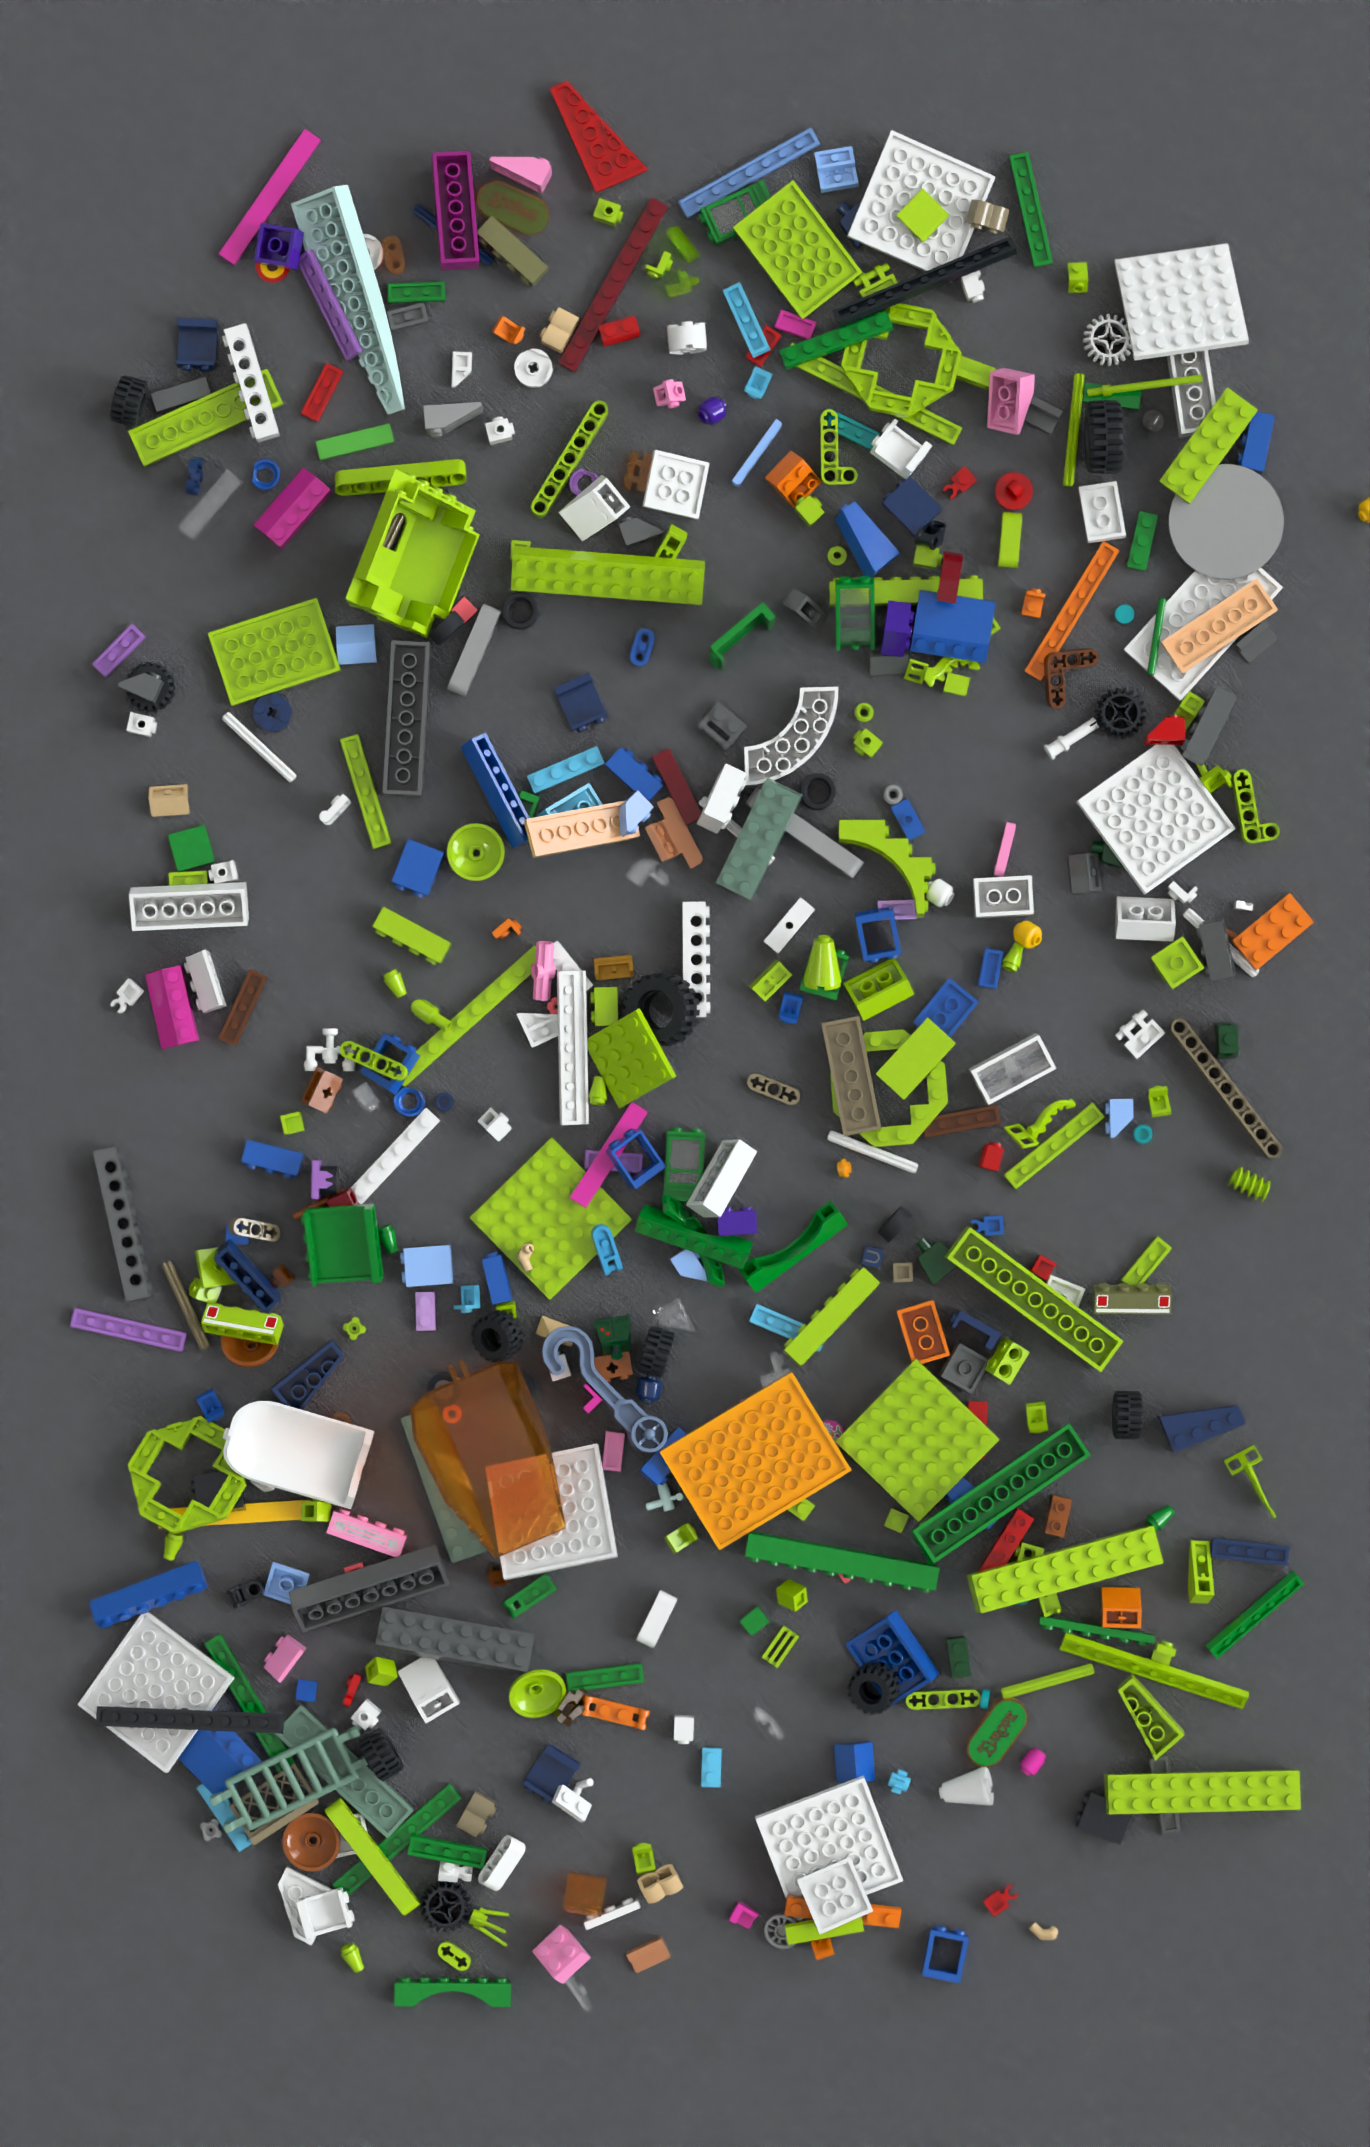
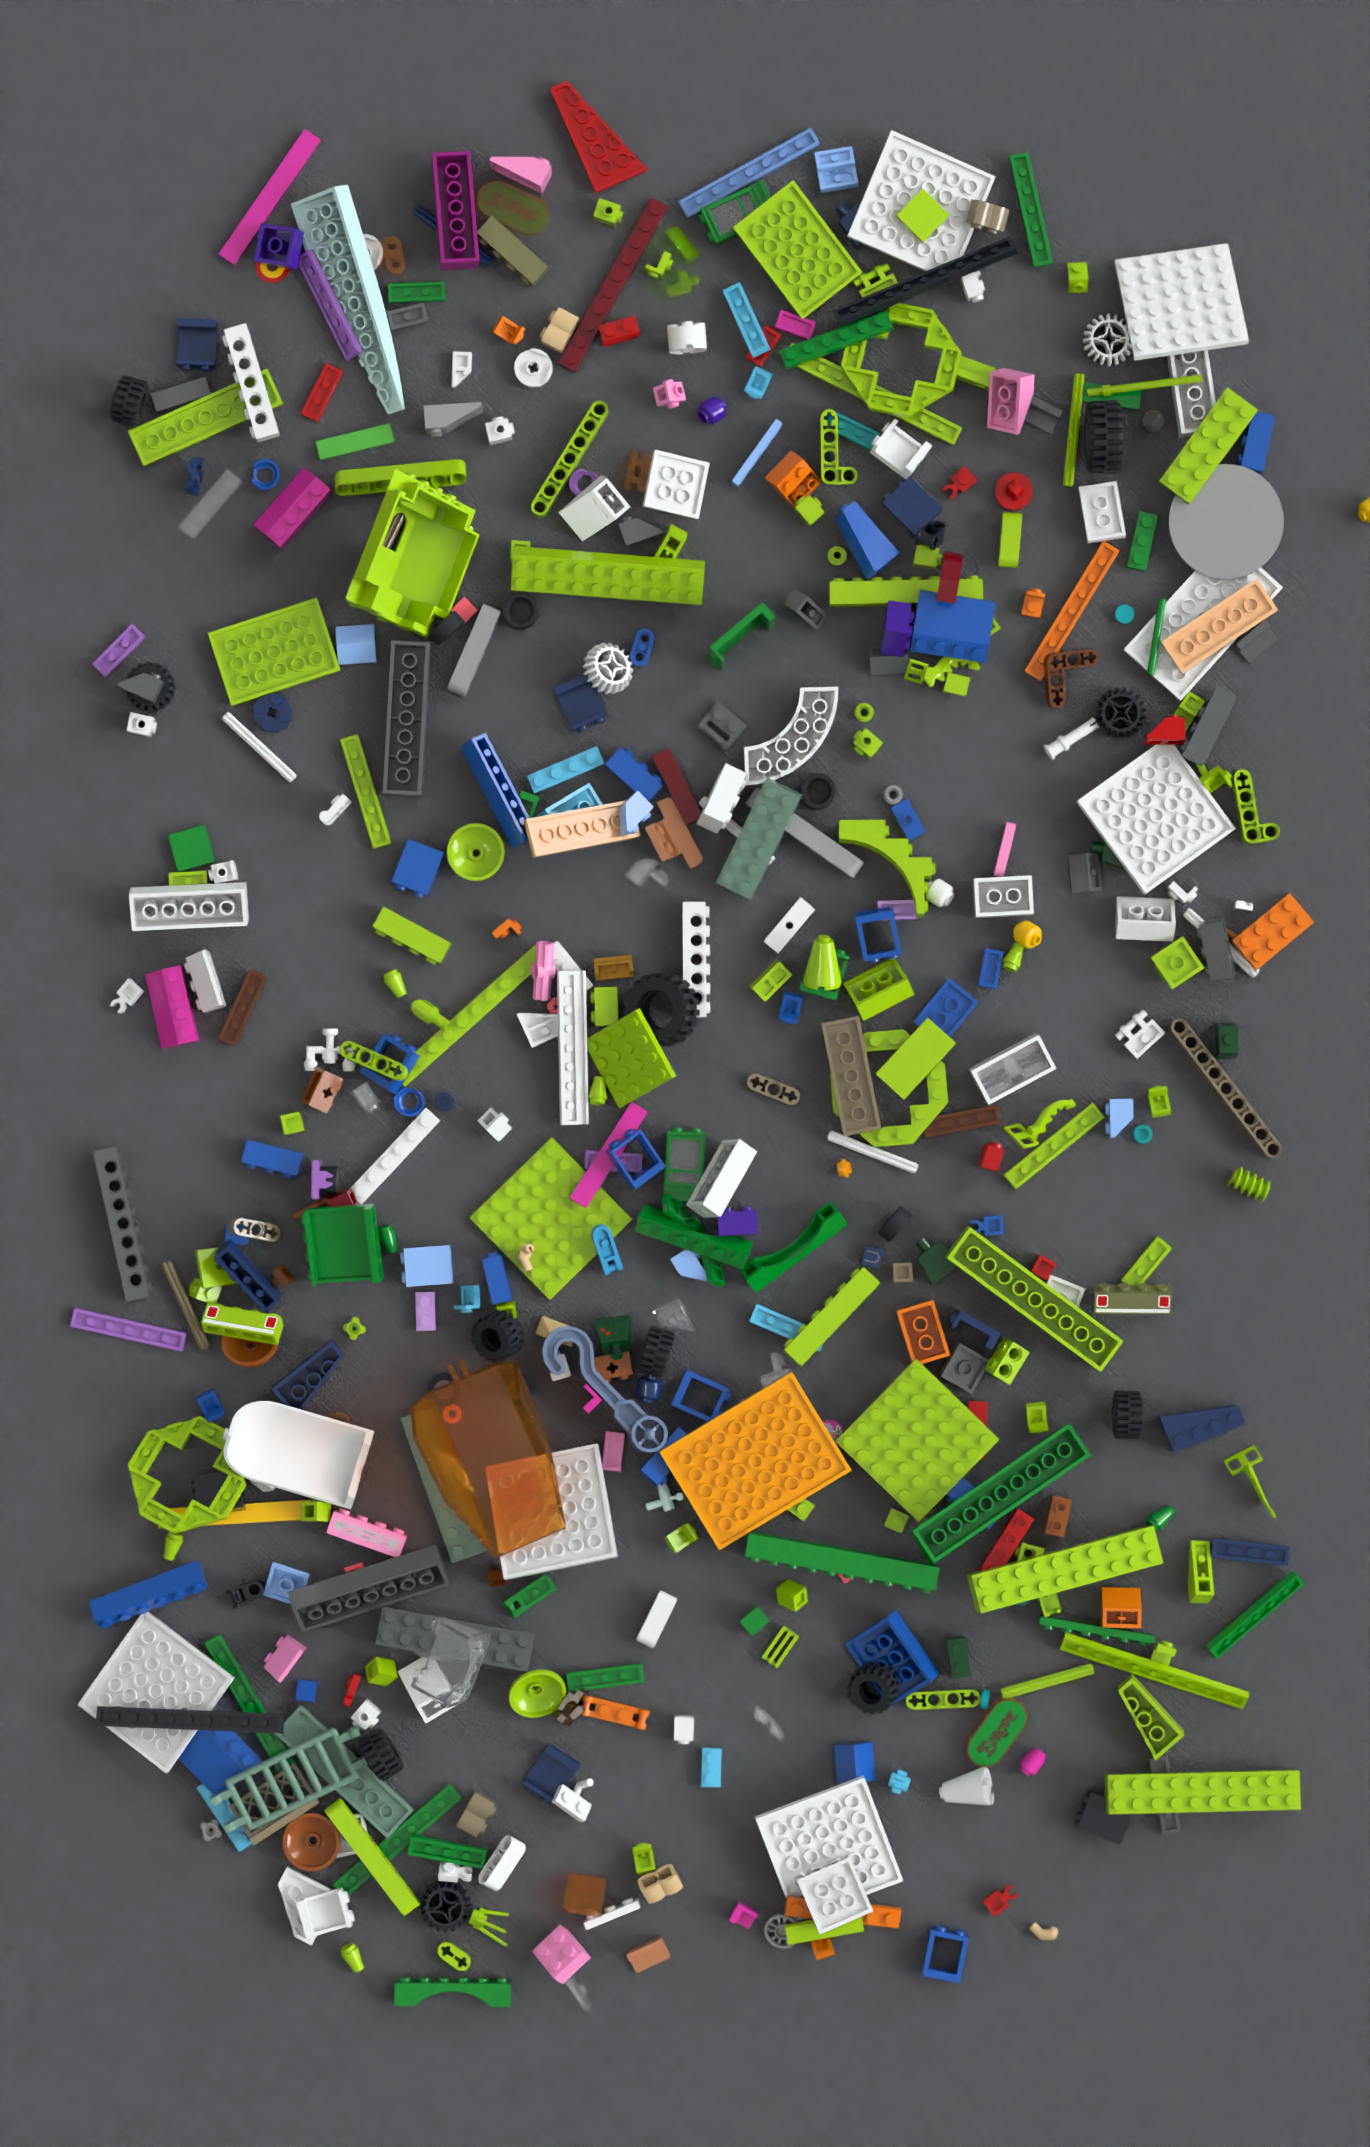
tan panel [149,784,190,817] -> none
door [835,576,875,651] -> none
none -> clear windscreen [410,1616,491,1708]
none -> white gear [583,643,633,694]
none -> blue window [671,1369,731,1421]

